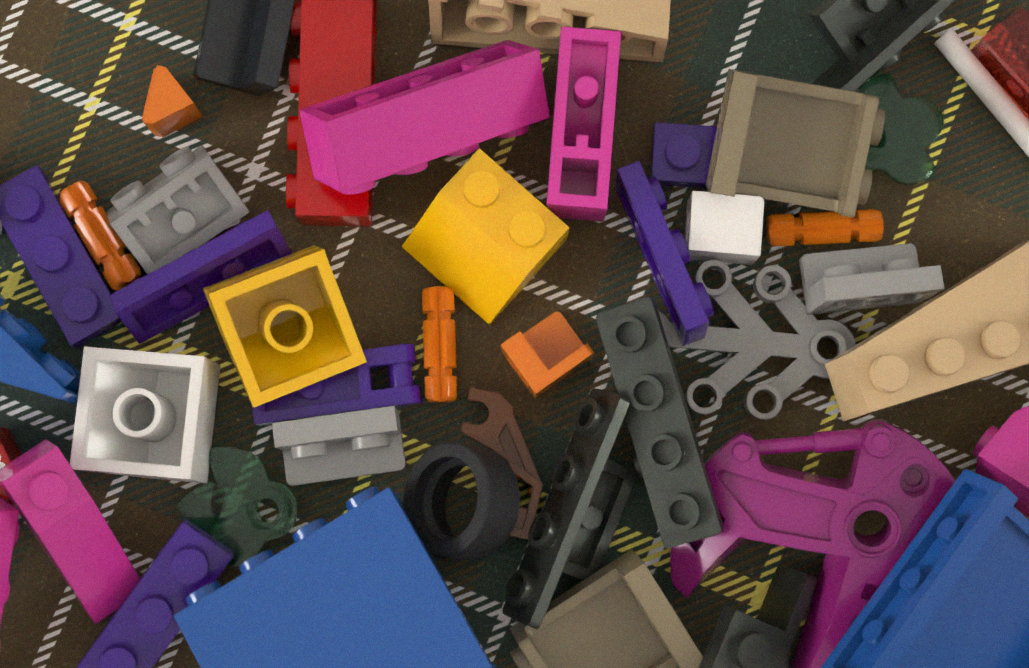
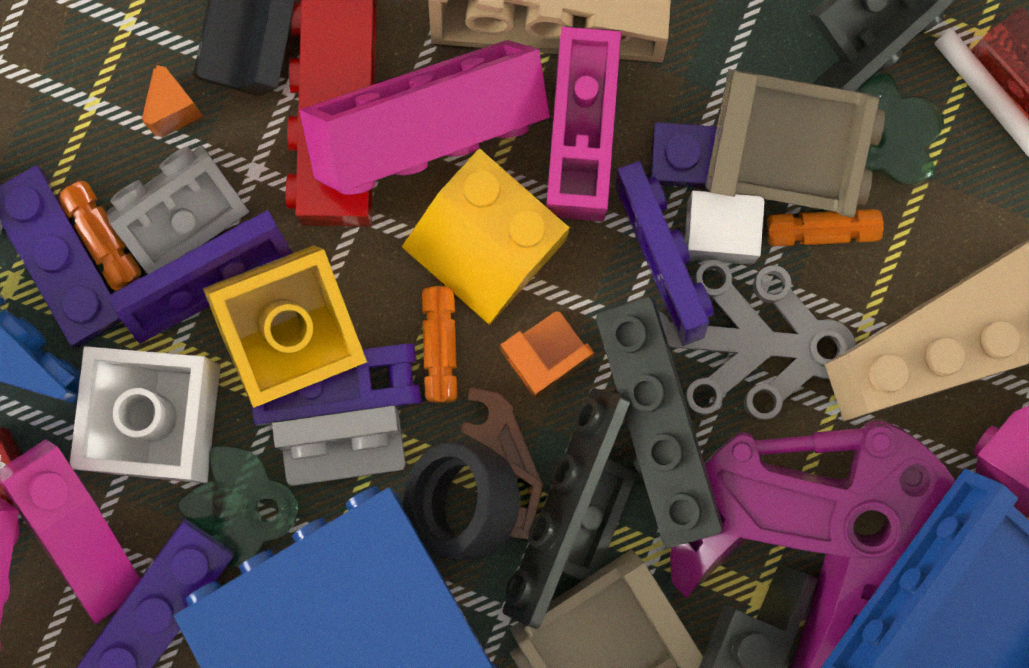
light grey bracket [799,243,945,315] -> none

